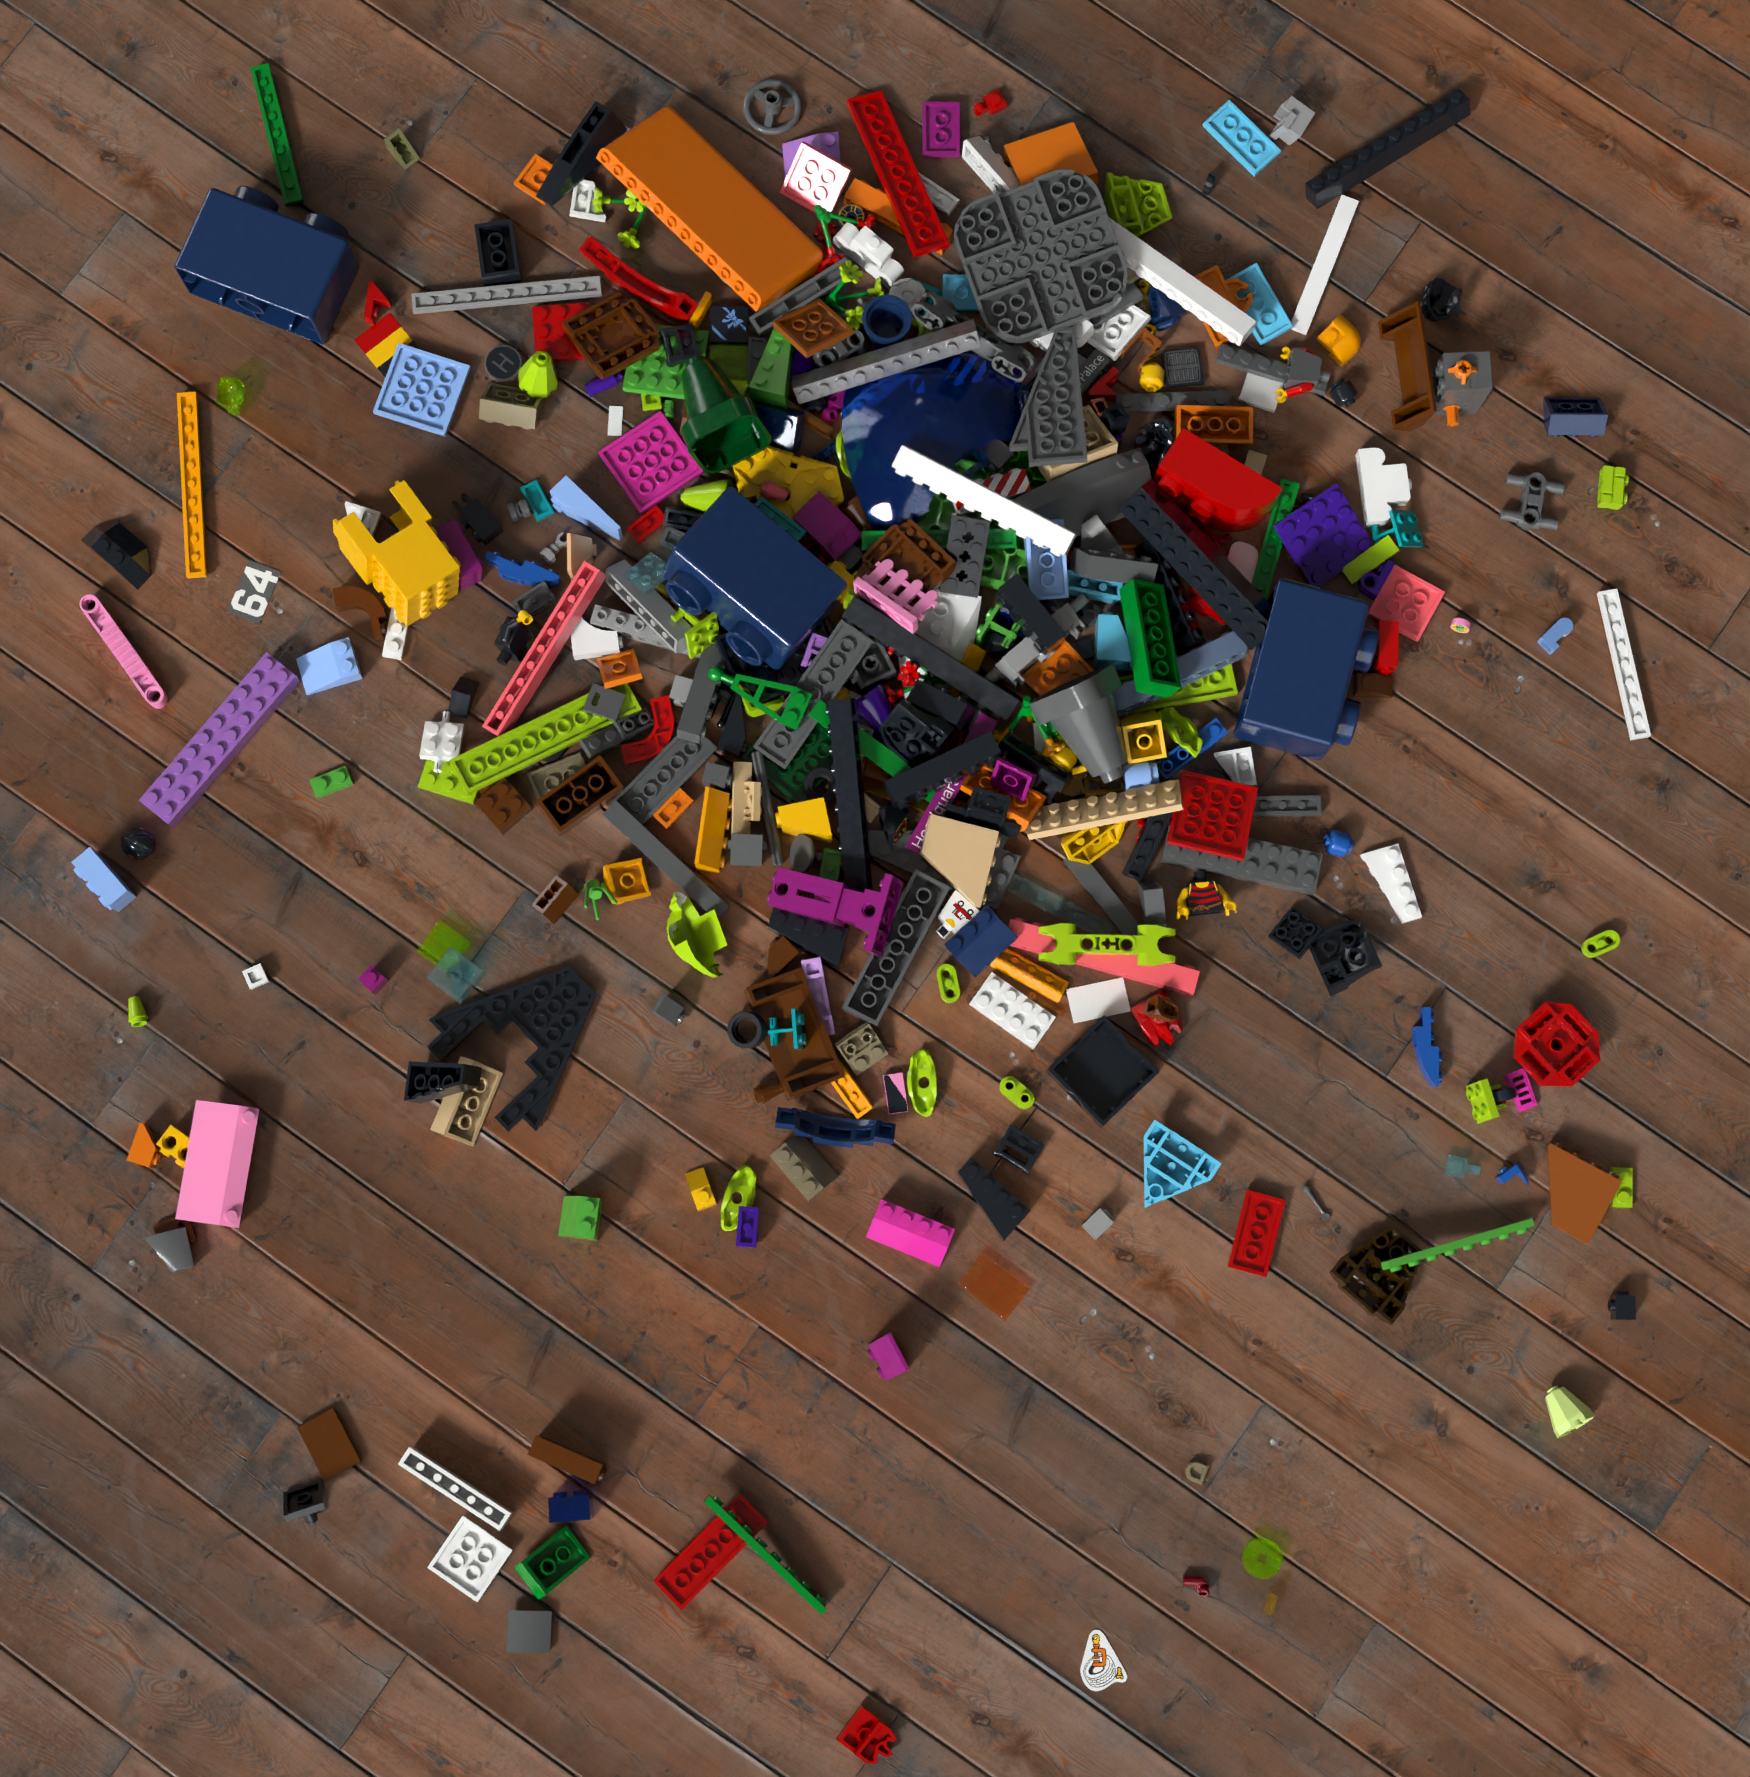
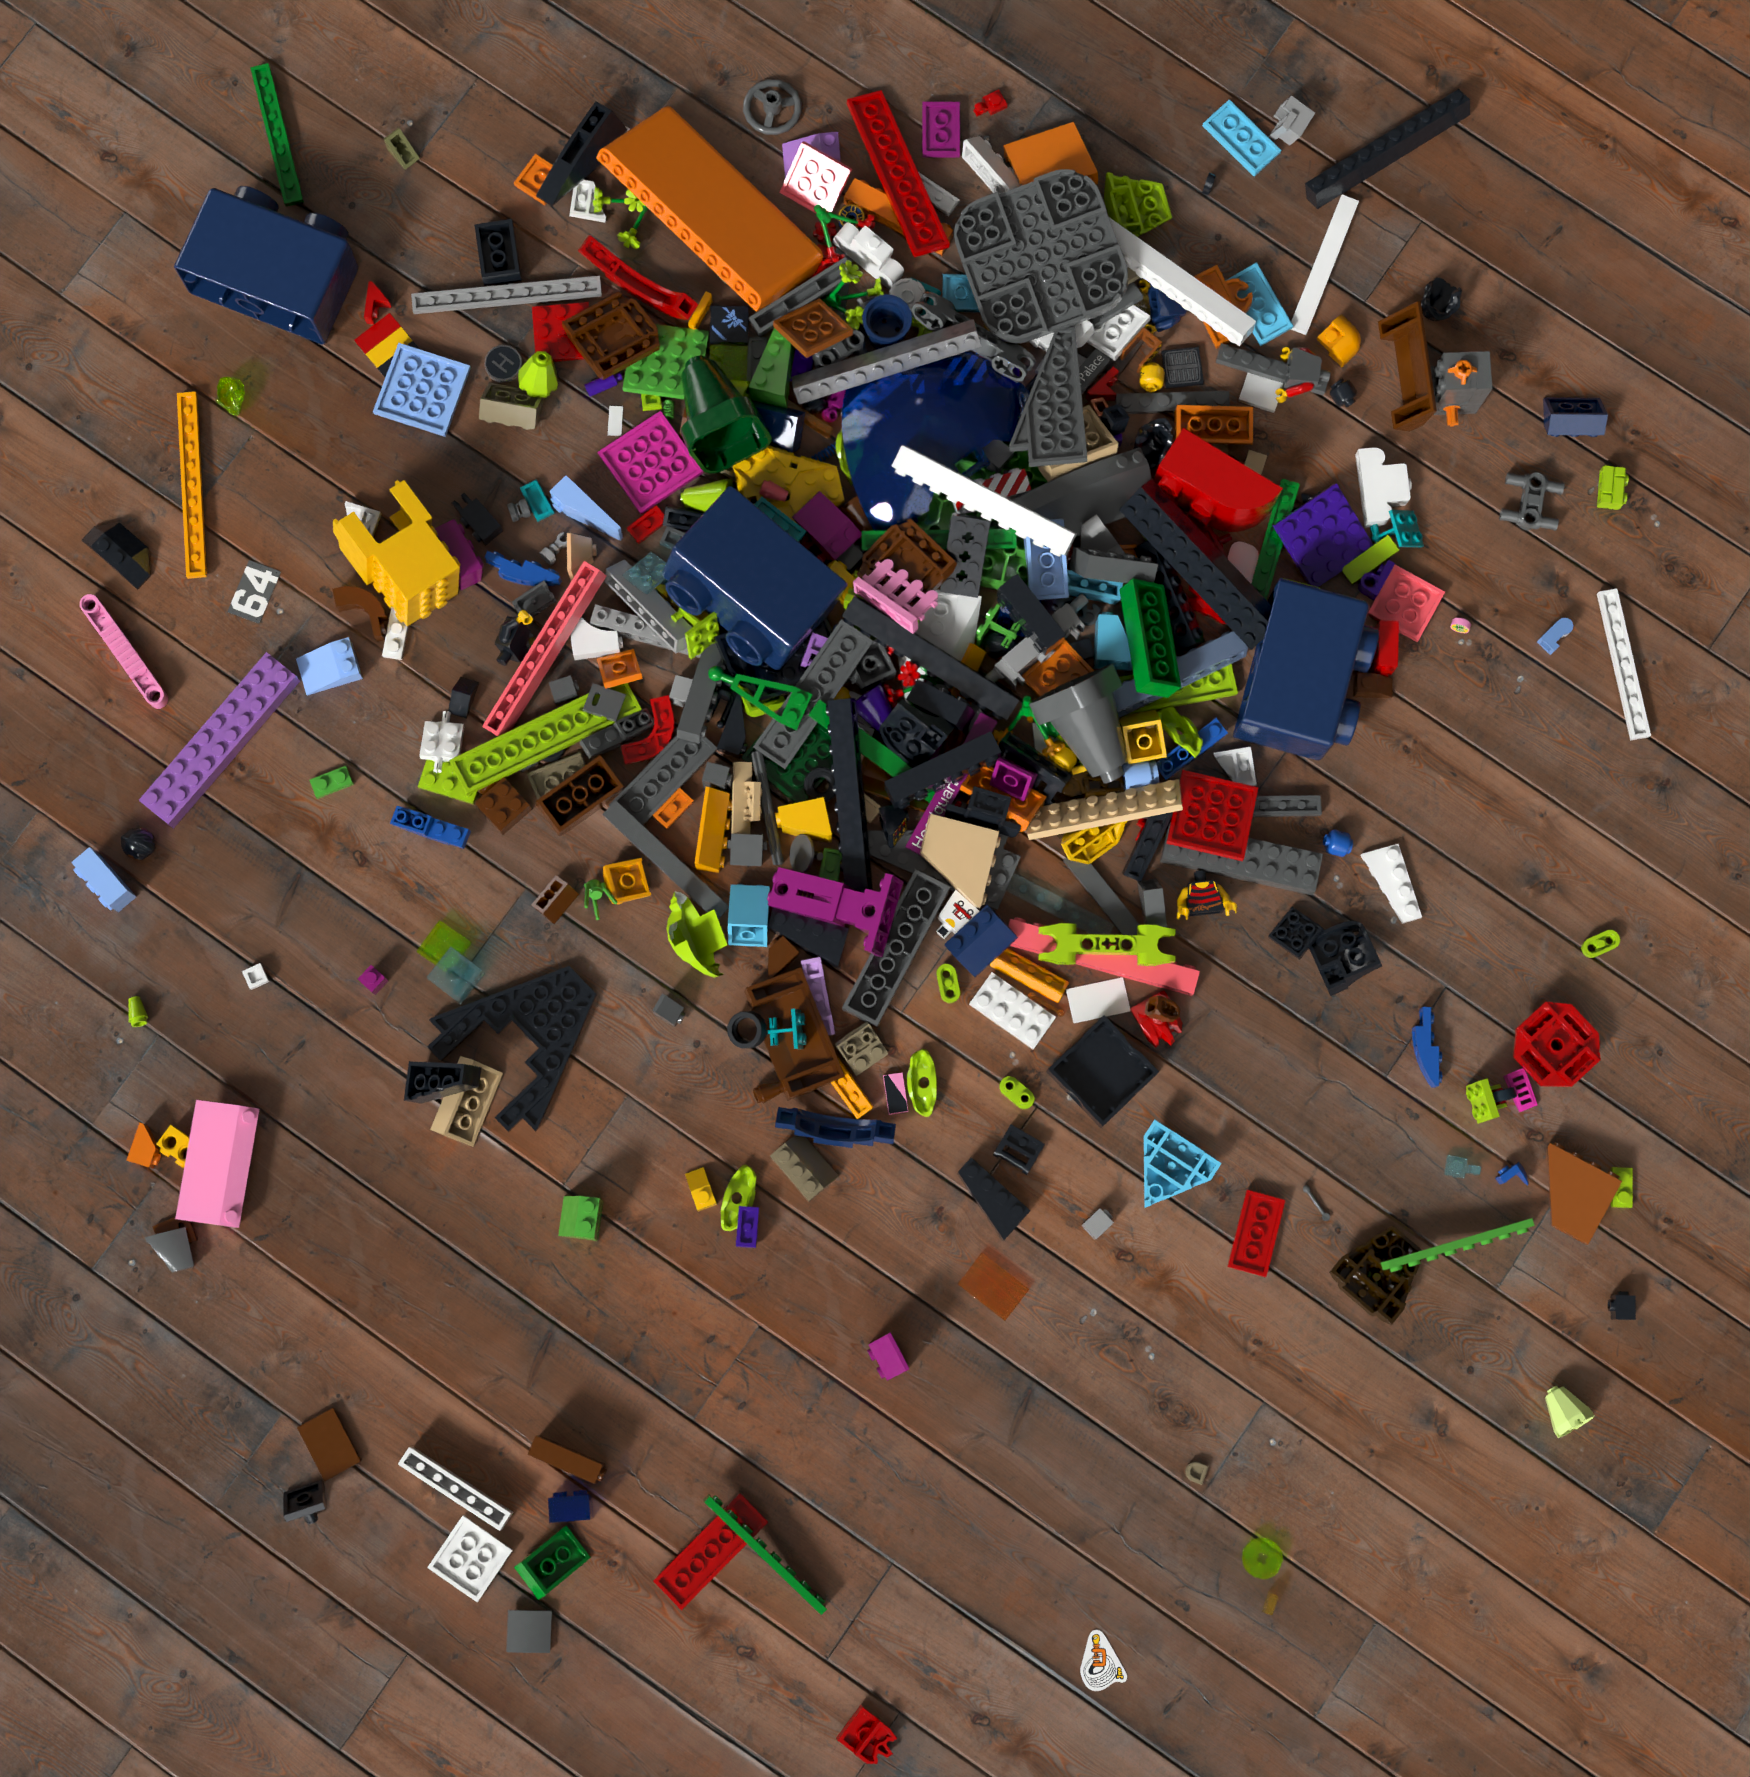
black plate [659,323,700,367] -> none
dark pink slope [866,1199,955,1267] -> none
dark red arm [1183,1575,1210,1597] -> none
none -> blue slope [390,806,471,849]
none -> dark grey brick [548,675,580,705]
none -> medium azure slope [728,884,770,947]

